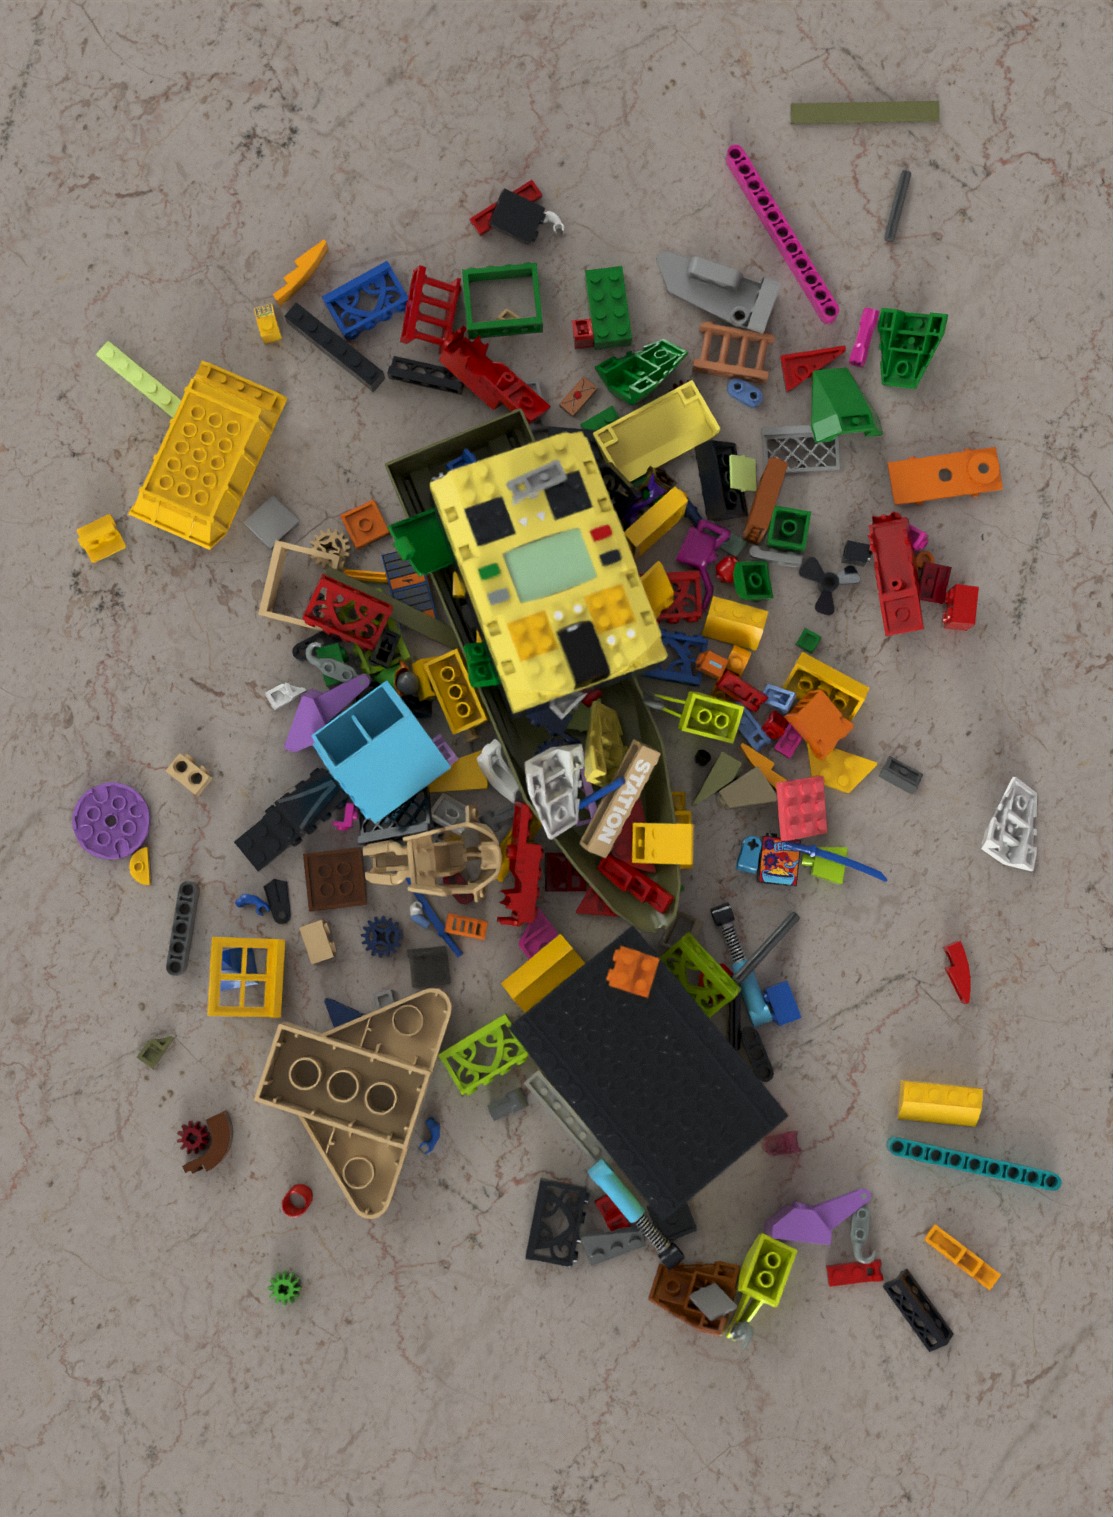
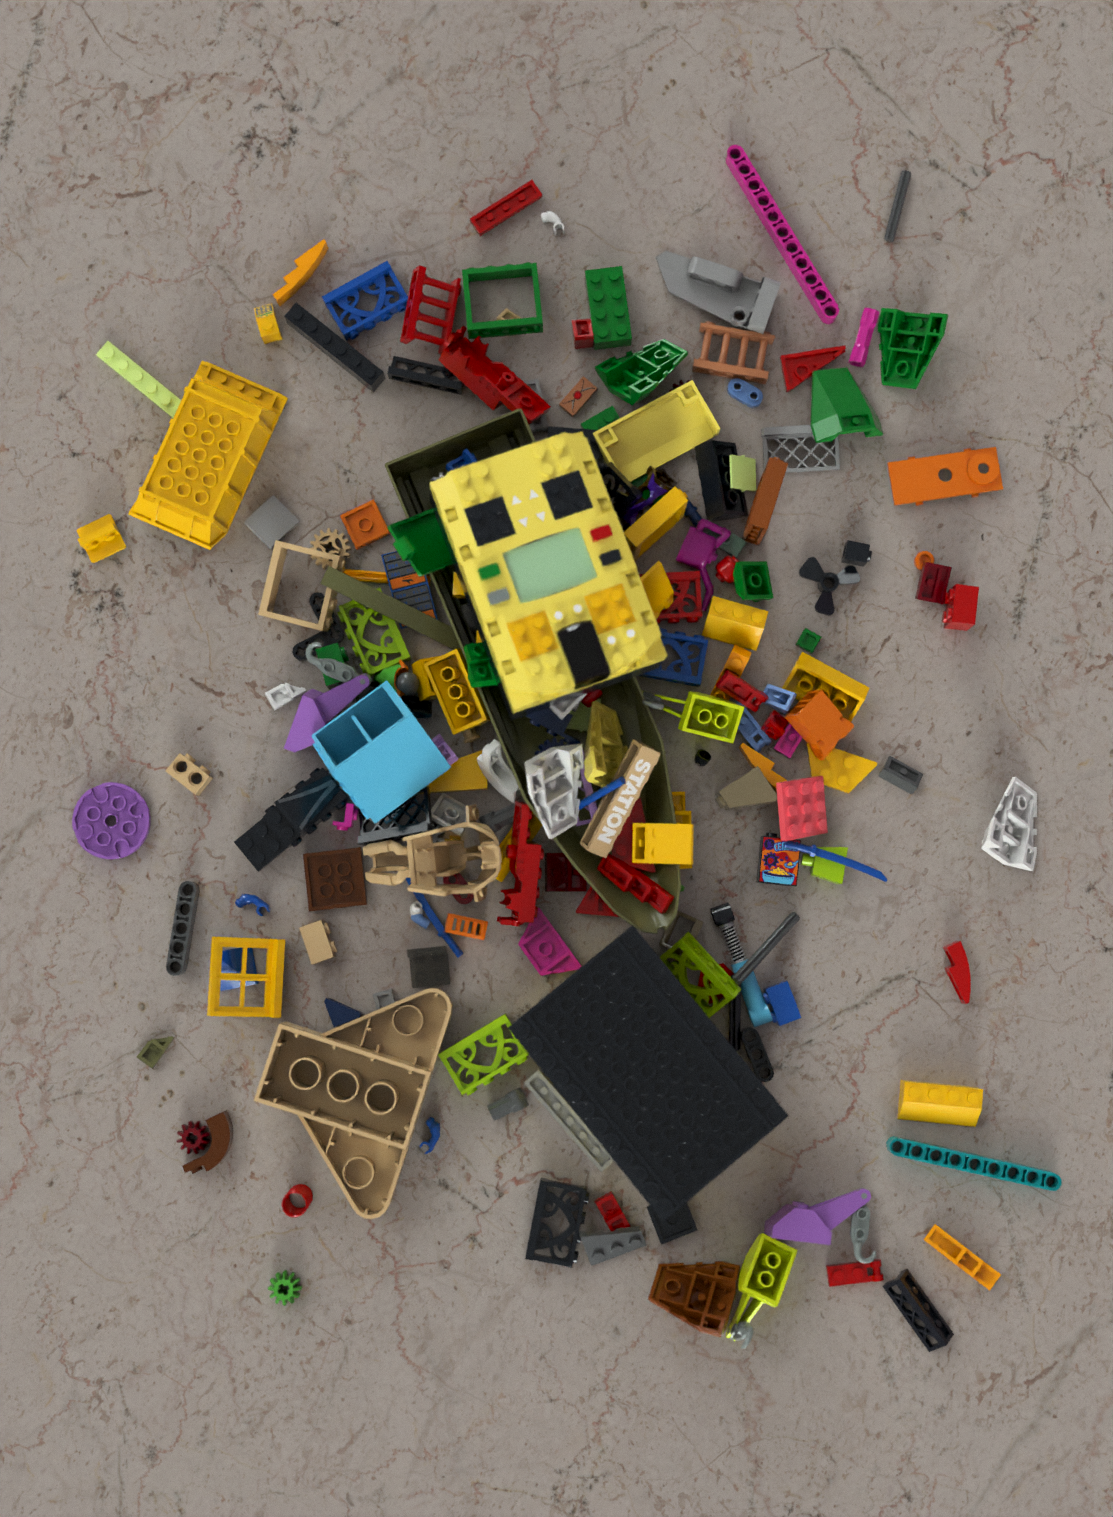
yellow plate [129,847,151,885] -> none
black piece [263,879,291,924] -> none
red fence [302,574,393,651] -> none
dark blue gear [361,916,403,958] -> none
black slope [370,628,401,669] -> none
black brick [487,188,546,245] -> none
yellow slope [501,933,585,1013] -> none
light grey plate [506,459,567,503] -> none
piece [587,1158,685,1270] -> none
orange plate [606,946,659,998] -> none
light grey piece [689,1283,737,1321] -> none
olive slope [692,752,743,807] -> none
orange brick [695,650,729,679] -> none
dark azure piece [736,836,762,874] -> none
light grey plate [747,546,802,568] -> none
clear pink piece [762,1131,801,1156] -> none
green brick [765,505,811,553] -> none
olive tile [790,101,940,124] -> none
red piece [868,511,925,637] -> none
dark pink bracket [910,524,929,552] -> none

